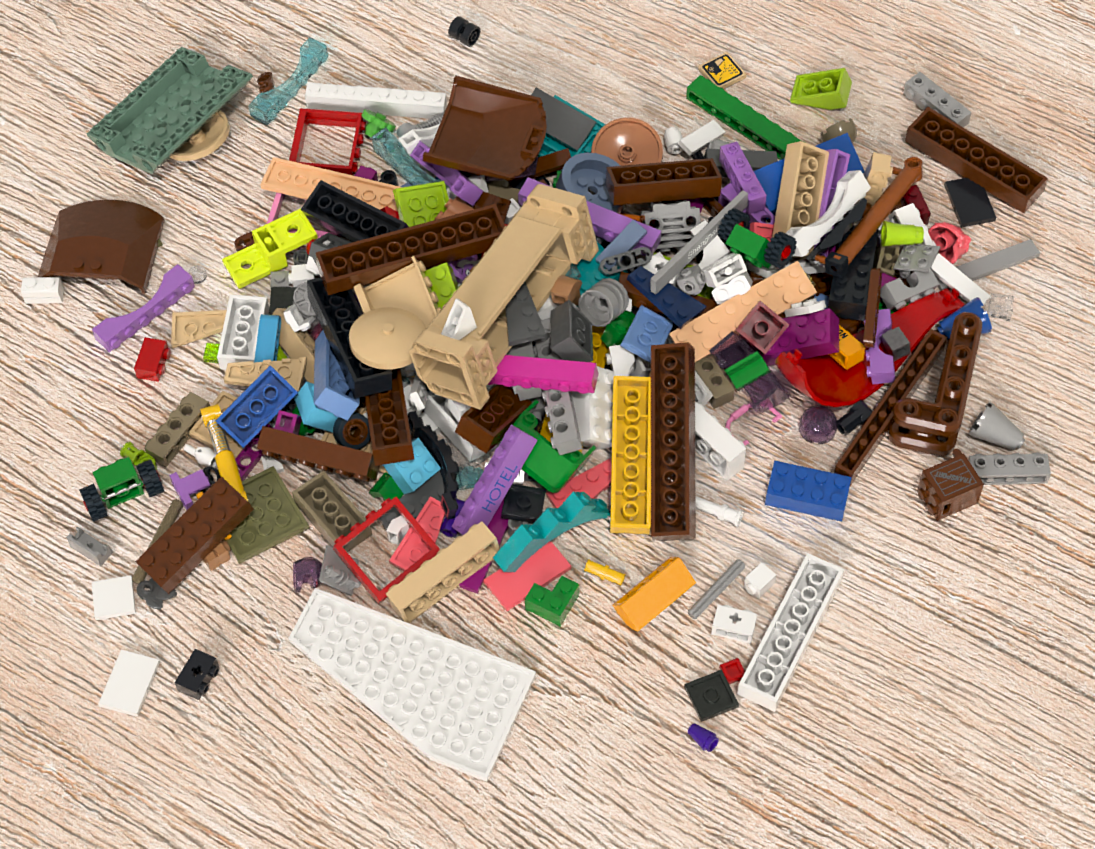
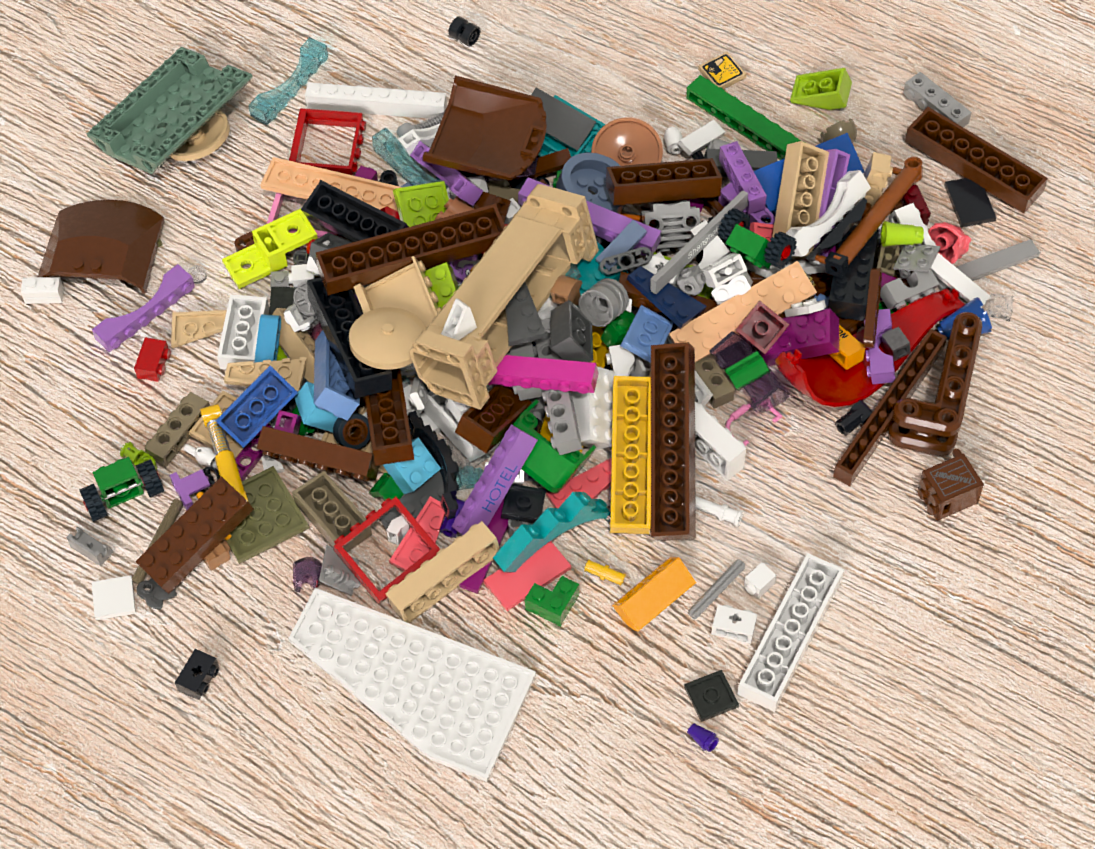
white tile [98,650,160,717] -> none
clear neon green tile [203,343,220,363] -> none
reddish brown piece [257,72,275,92] -> none
bright green plant [361,109,396,140] -> none
red tile [719,658,745,684] -> none
blue brick [765,460,852,522] -> none
clear purple cylinder [799,405,837,444] -> none
light grey cone [968,401,1025,450] -> none
light grey brick [968,452,1051,485] -> none

